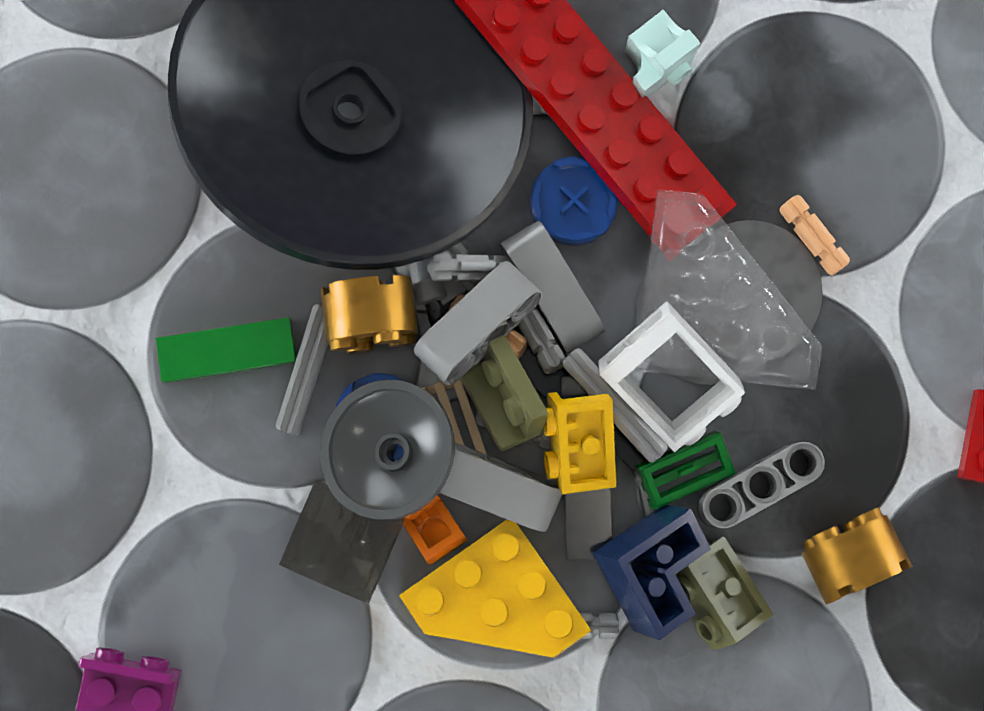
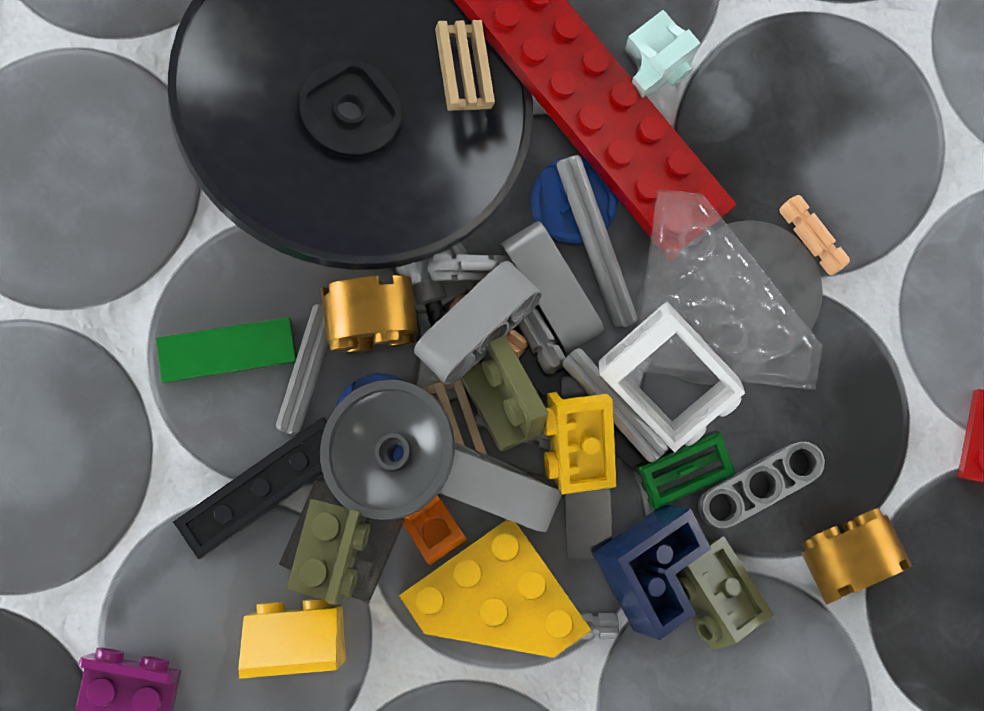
none -> black tile [173,417,327,559]
none -> yellow slope [238,598,346,679]
none -> olive bracket [286,499,370,605]
none -> tan tile [435,20,495,111]
none -> light grey axle [557,155,638,328]

